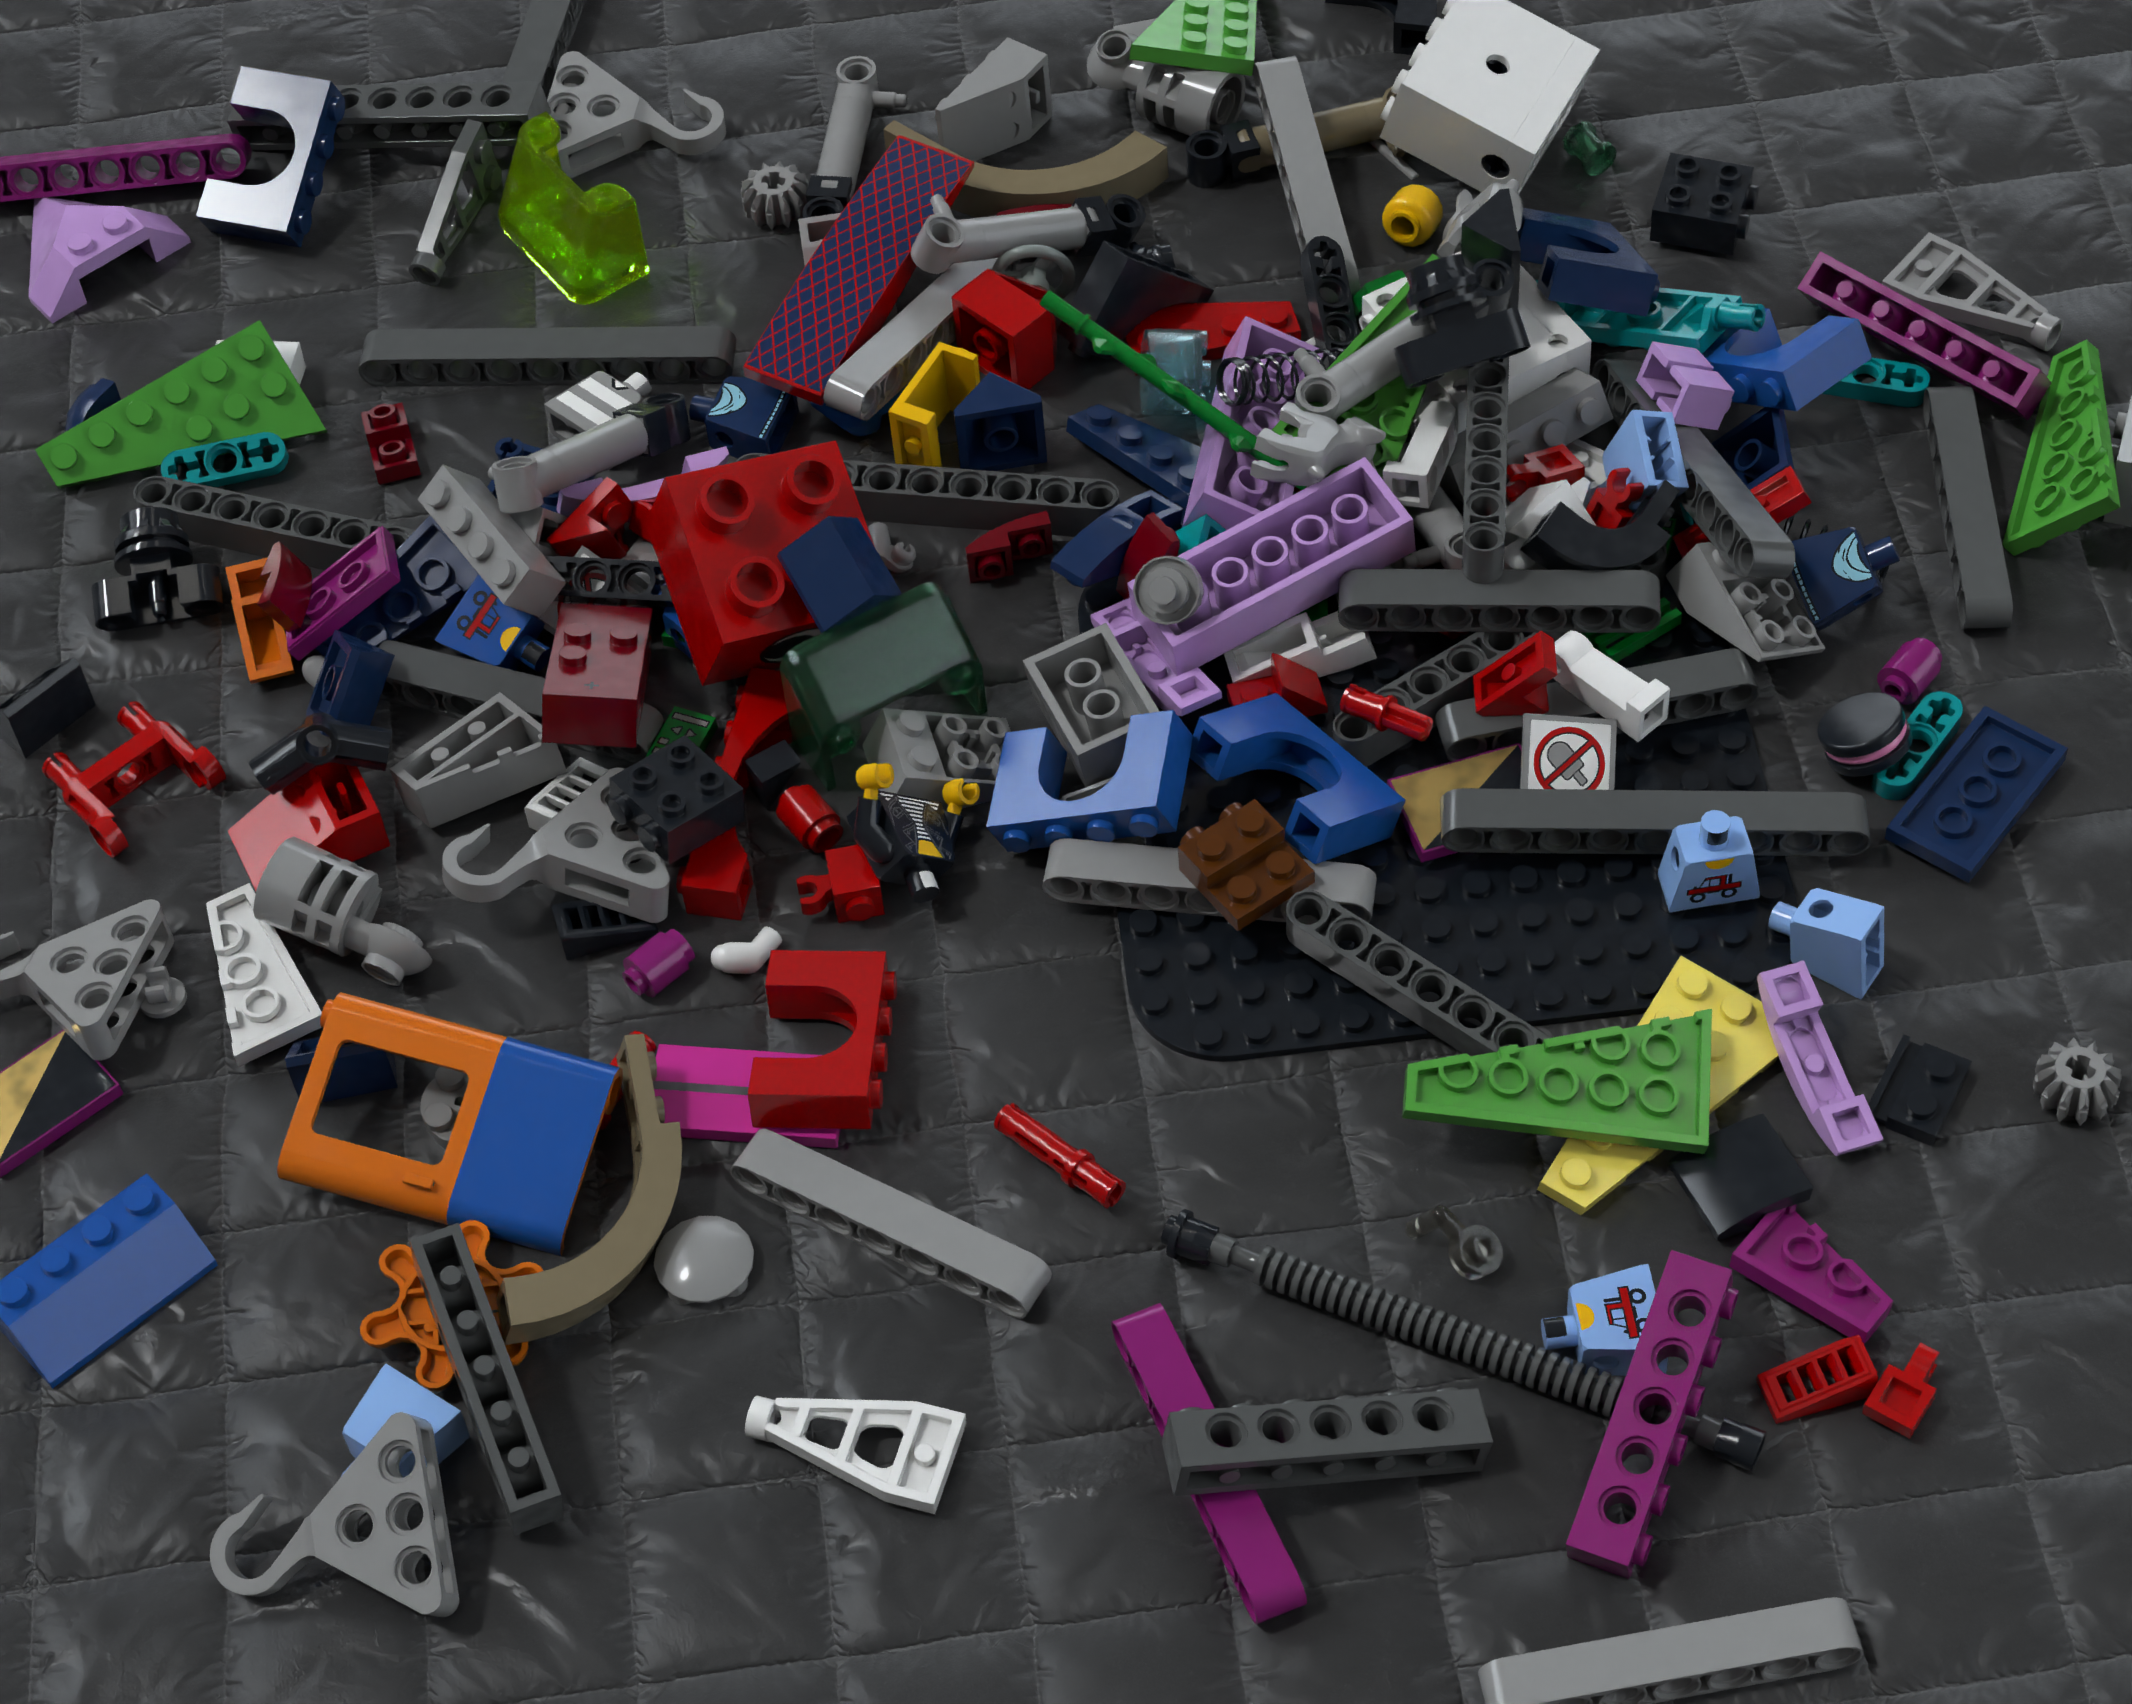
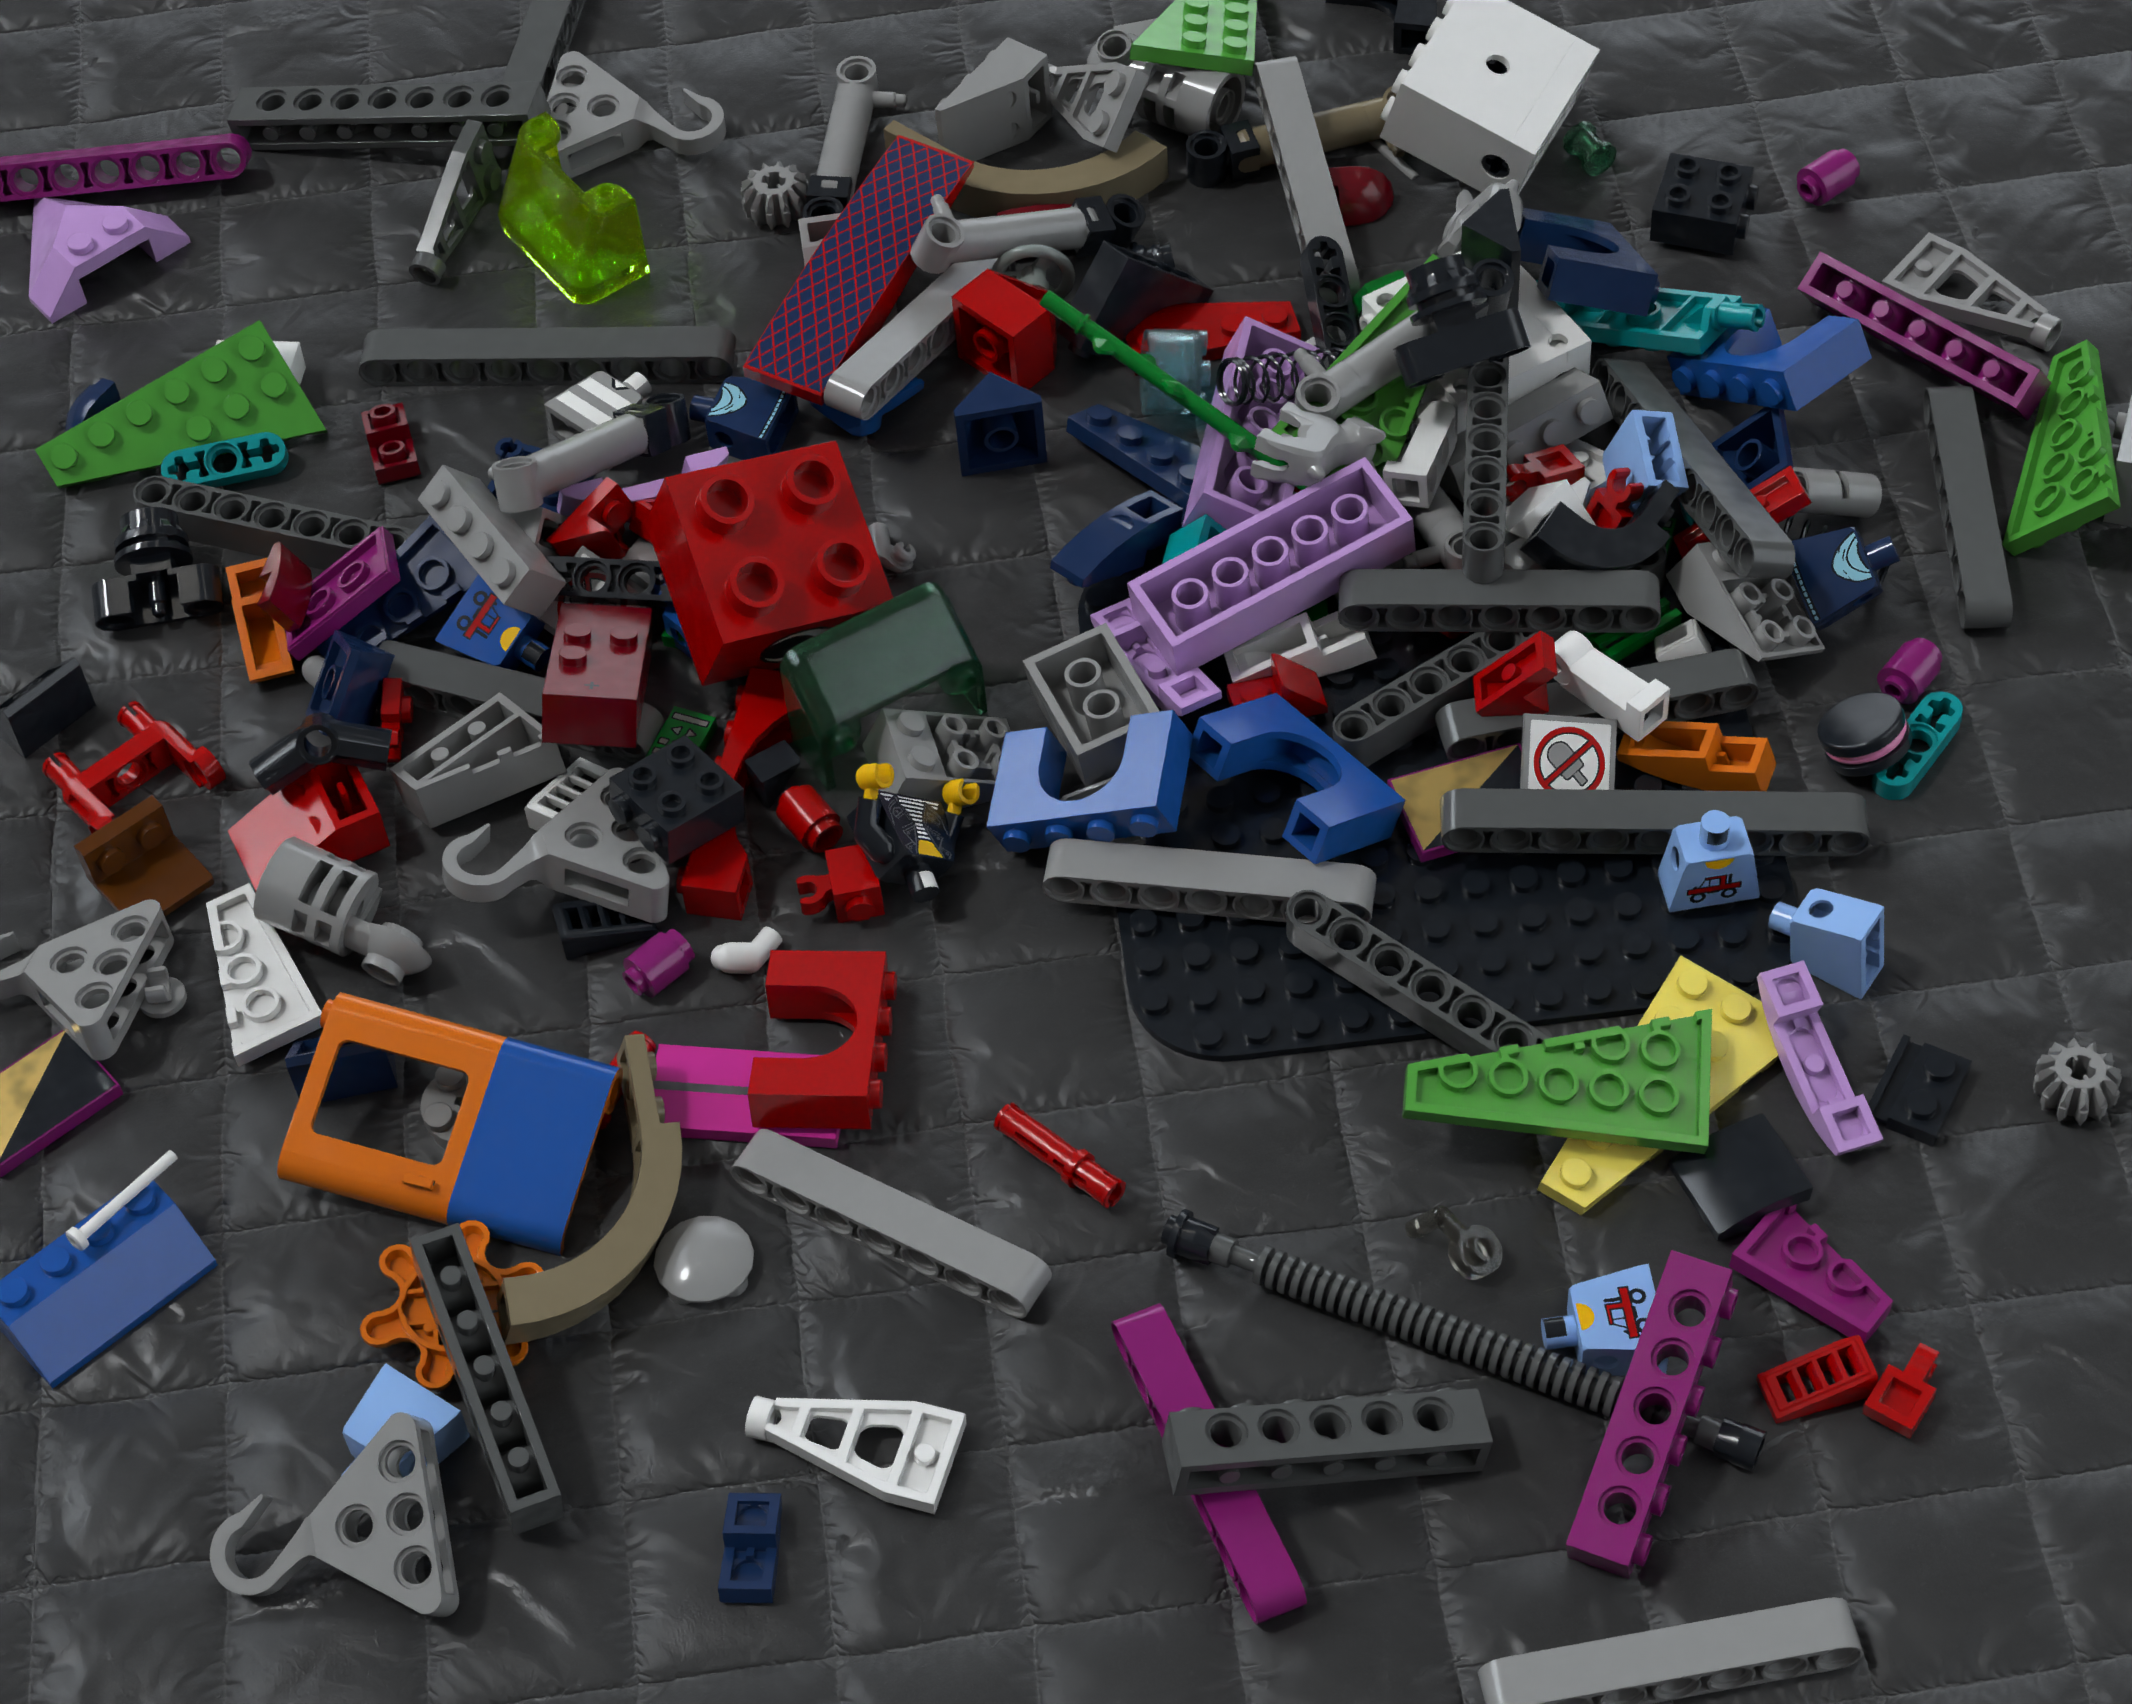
arch [196,66,345,248] -> none
dark grey beam [735,453,1120,537] -> none
dark blue slope [777,516,903,635] -> none
yellow panel [888,342,980,467] -> none
dark red slope [965,511,1053,584] -> none
dark red slope [1116,512,1180,600] -> none
light grey plate [1133,555,1204,625] -> none
reddish brown plate [1178,799,1315,931] -> none
red axle [1340,684,1433,741] -> none
yellow head [1382,184,1443,247] -> none
lavender piece [1636,341,1735,430] -> none
teal beam [1822,358,1930,407] -> none
dark blue plate [1885,706,2068,883] -> none
none -> white piece [66,1150,178,1251]
none -> reddish brown bracket [74,795,215,916]
none -> red plate [381,678,413,762]
none -> dark blue slope [718,1493,782,1603]
none -> light grey plate [1048,62,1150,153]
none -> dark red brick [1329,166,1394,226]
none -> orange slope [1616,720,1777,791]
none -> white slope [1654,619,1712,662]
none -> light grey pin [1793,467,1882,518]
none -> magenta brick [1797,148,1860,206]

